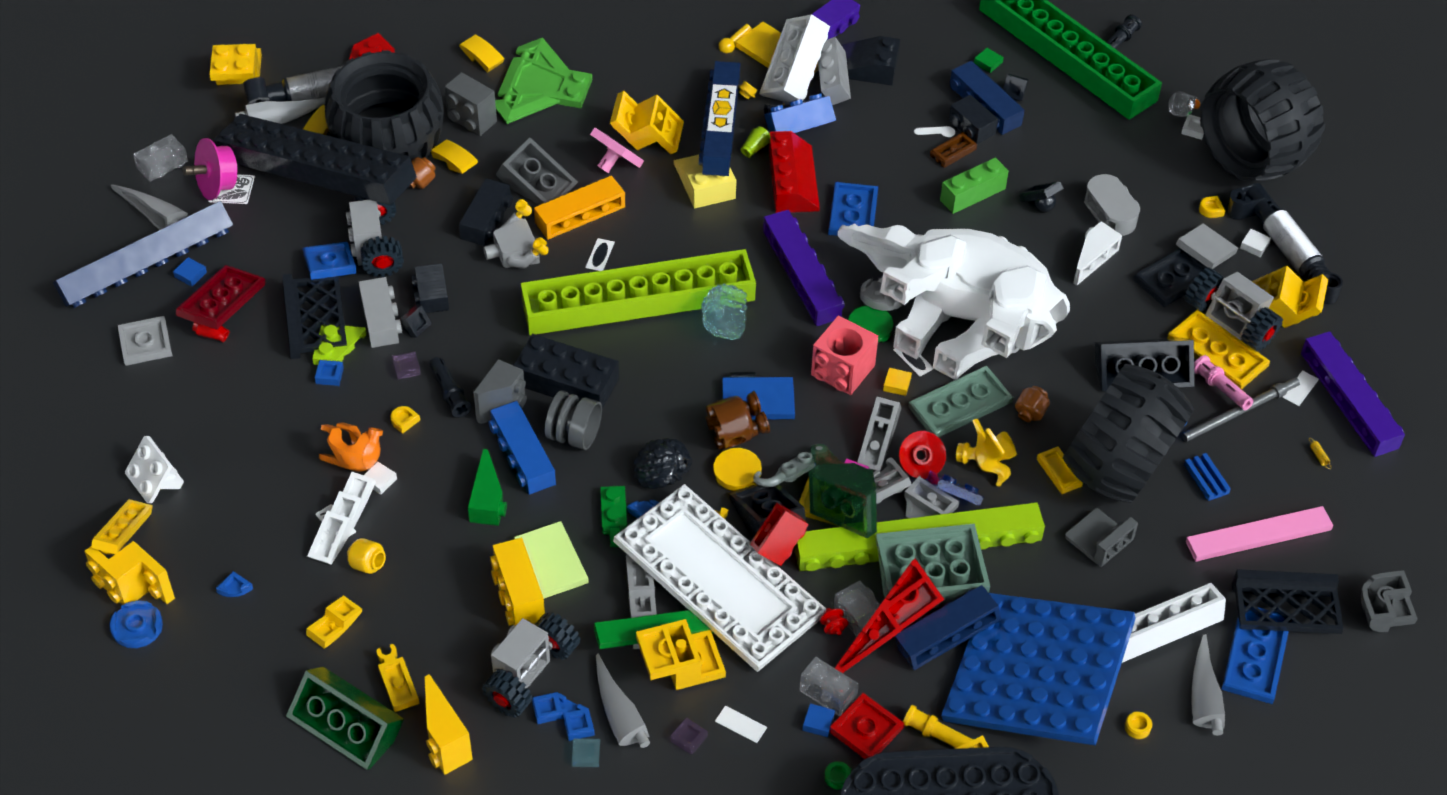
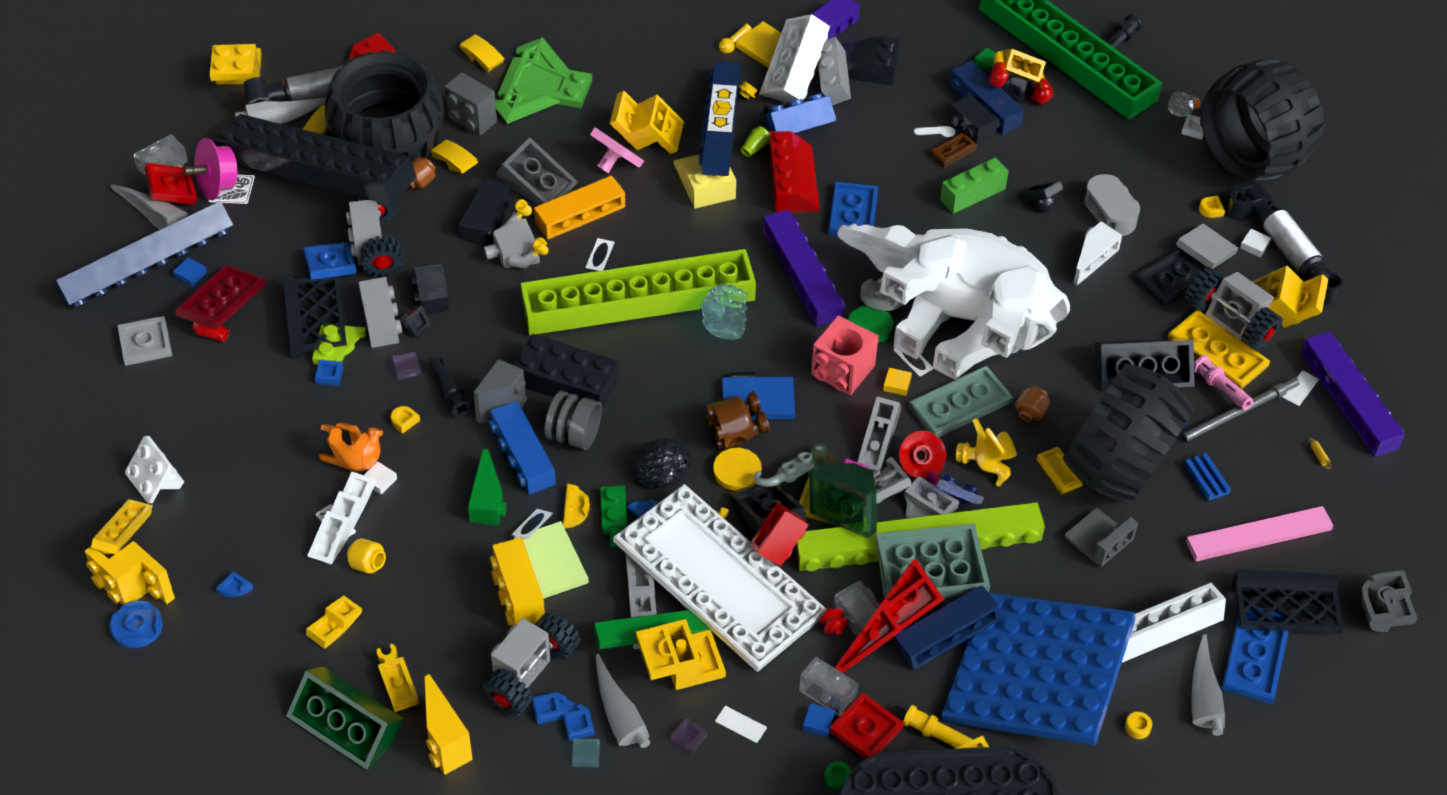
none -> red plate [144,163,197,205]
none -> sticker [512,509,553,539]
none -> yellow tile [563,484,590,528]
none -> torso [989,49,1053,105]

